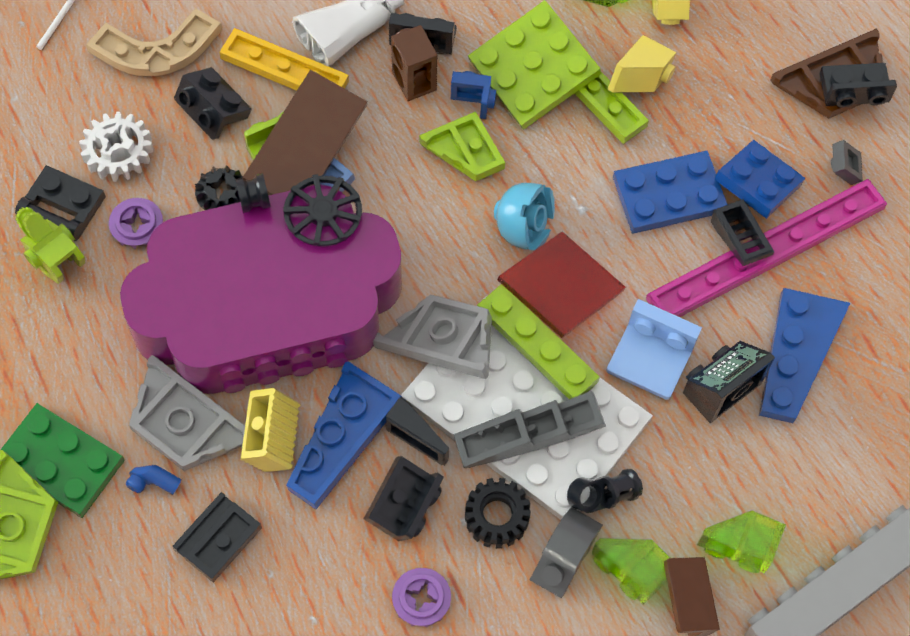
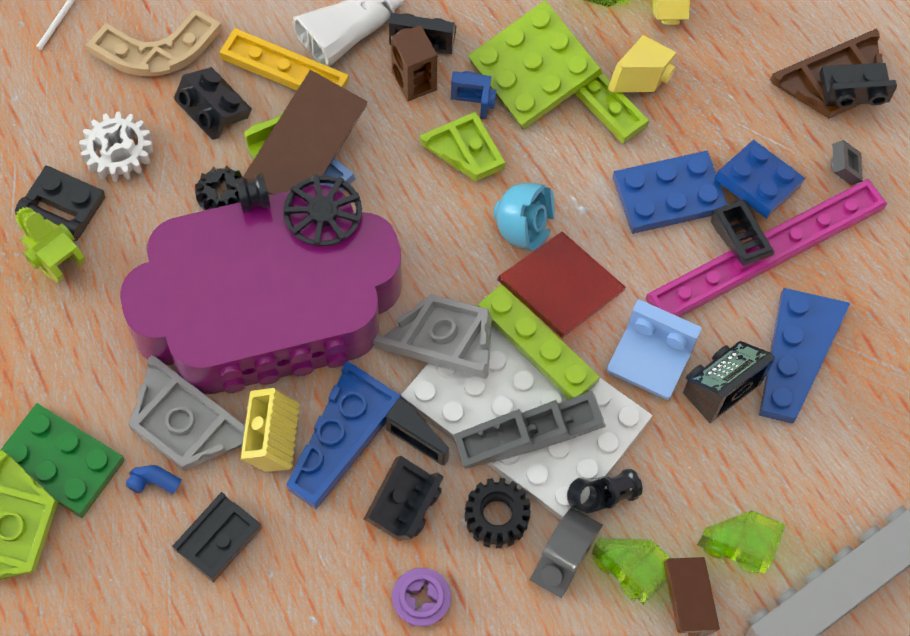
medium lavender gear [109,198,163,249] -> none

